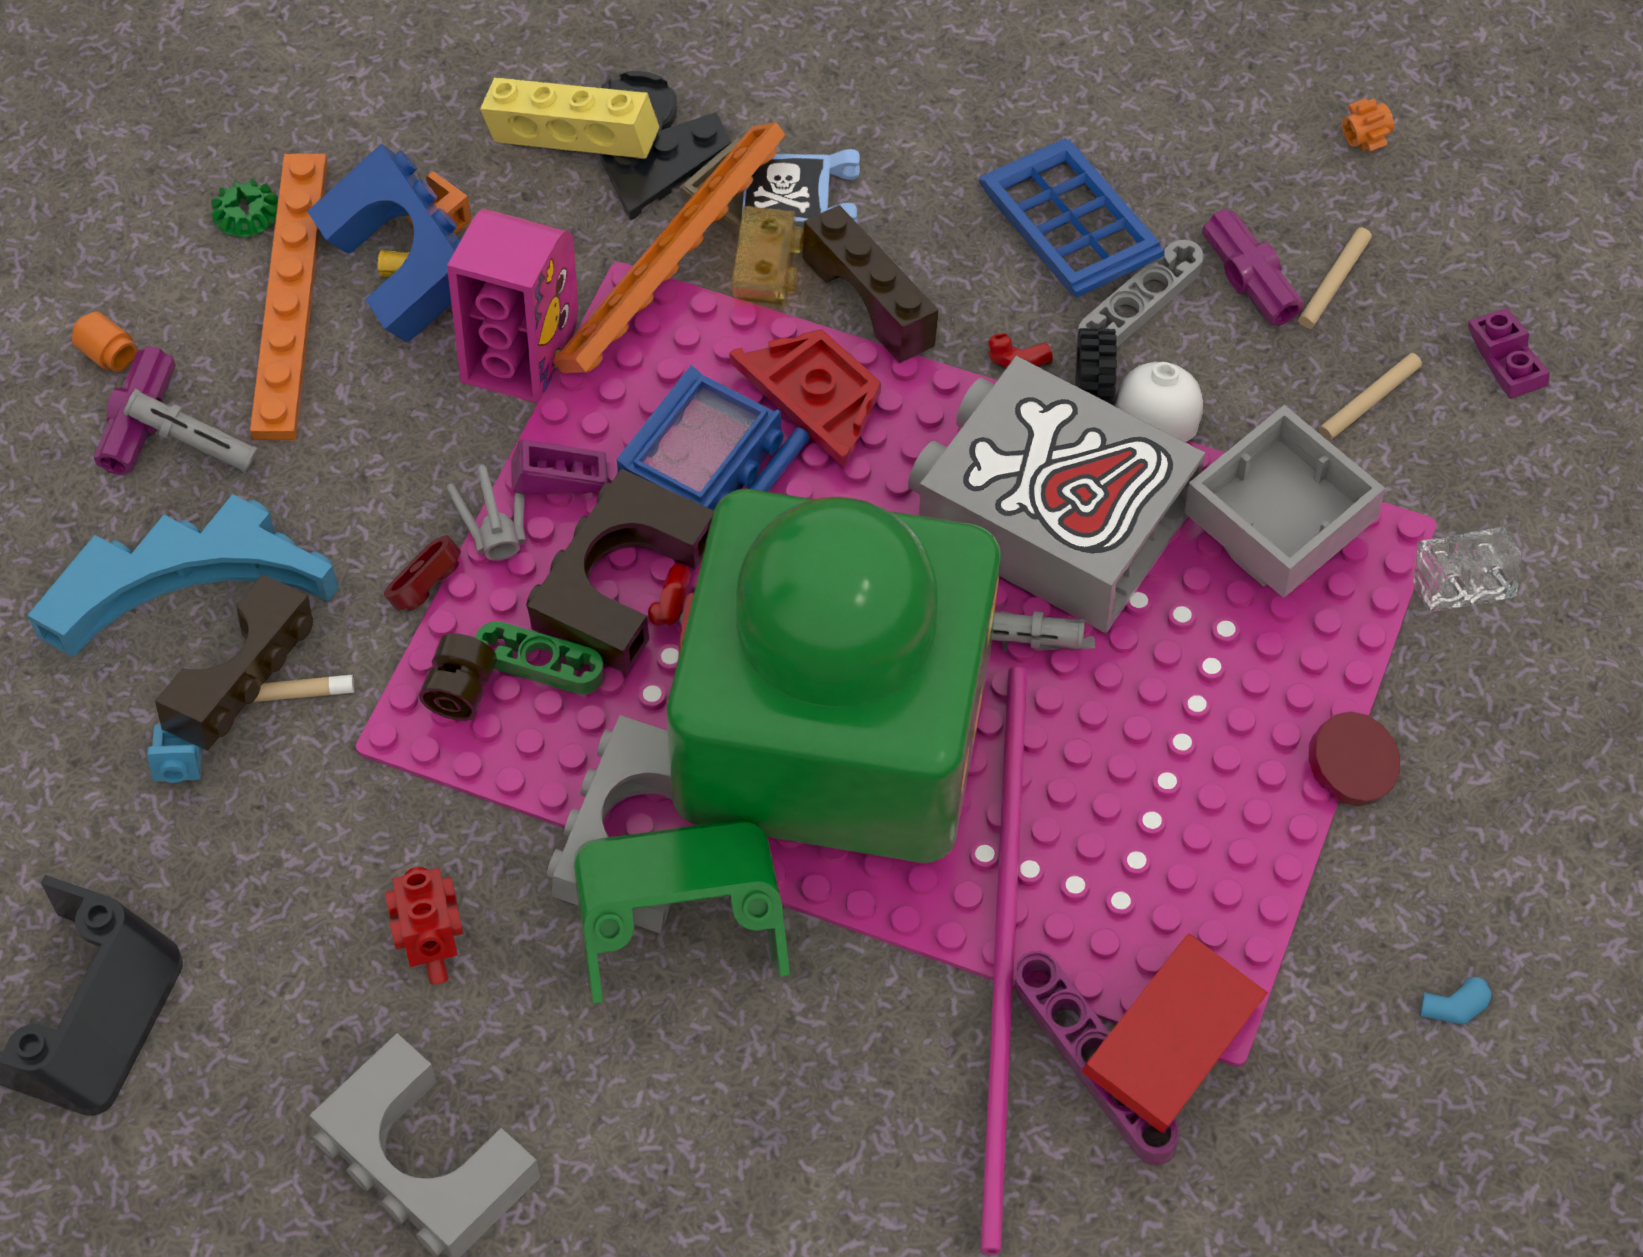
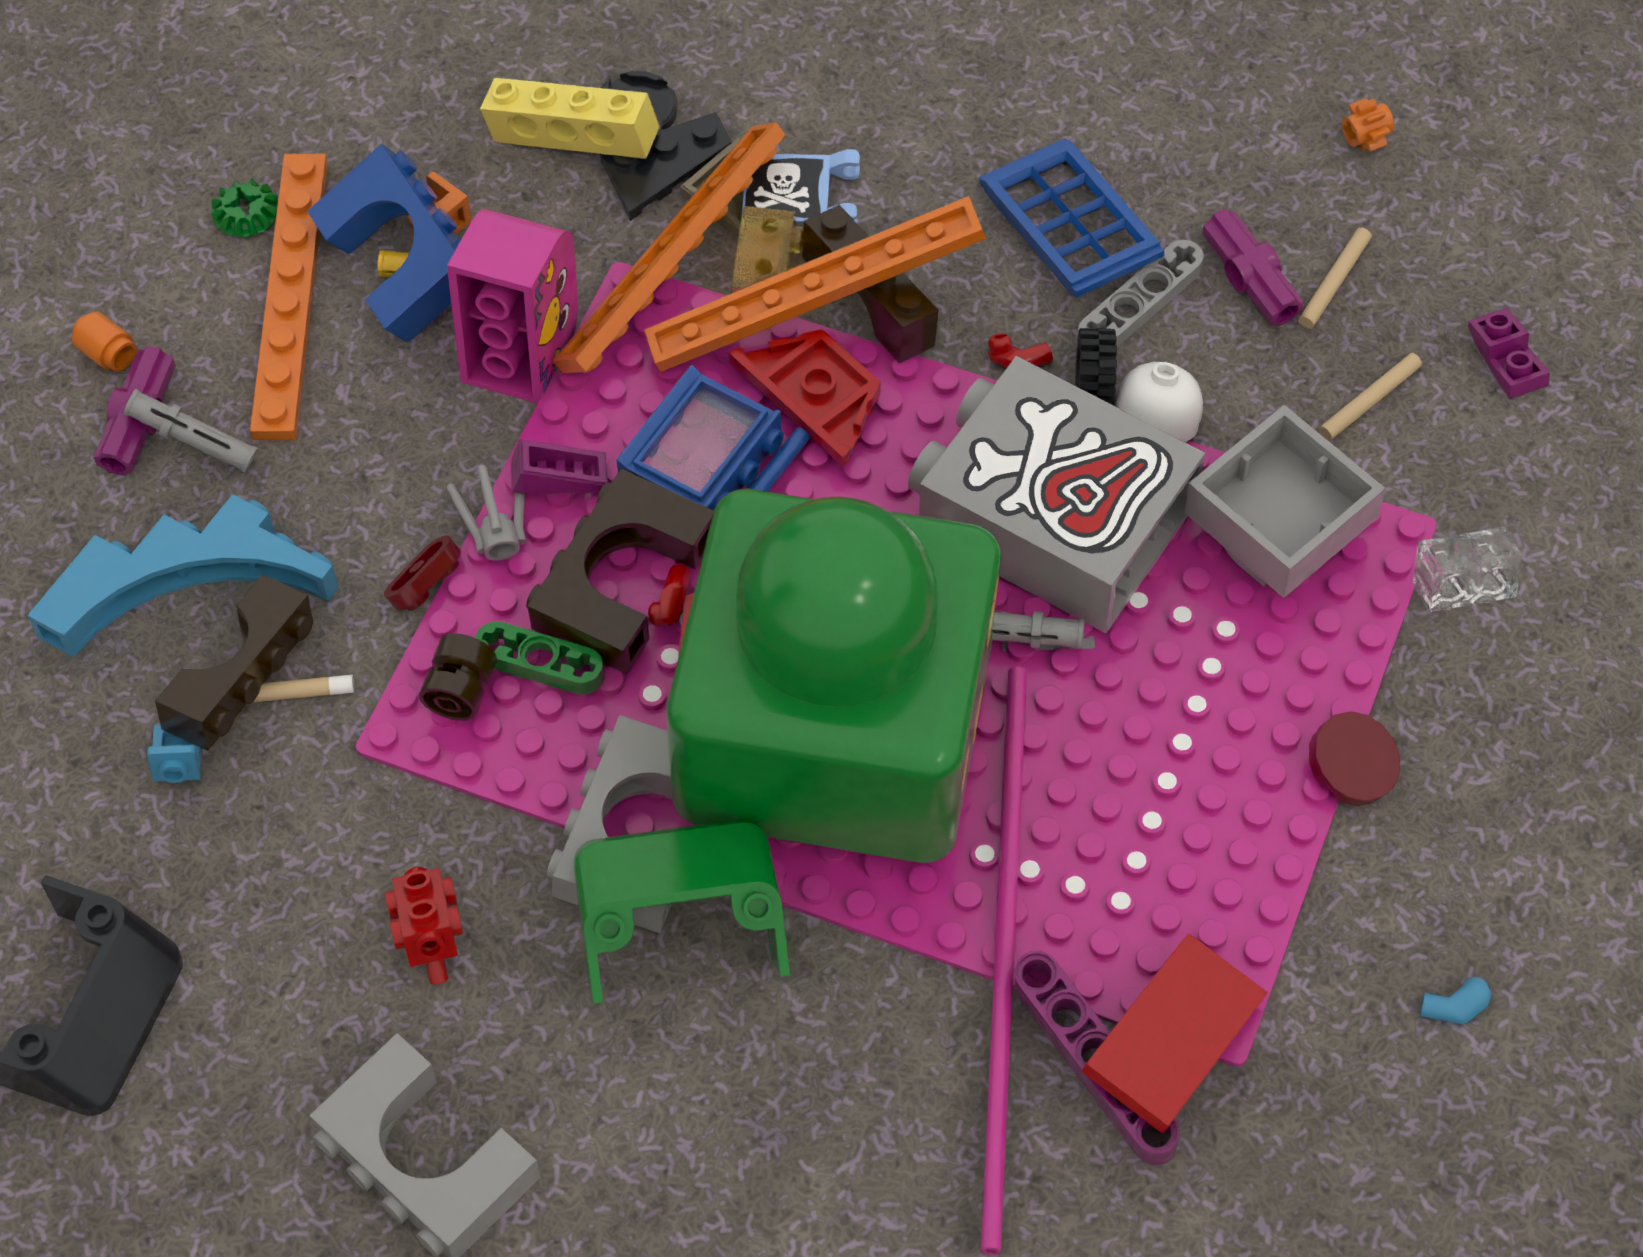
none -> orange plate [644,196,986,372]

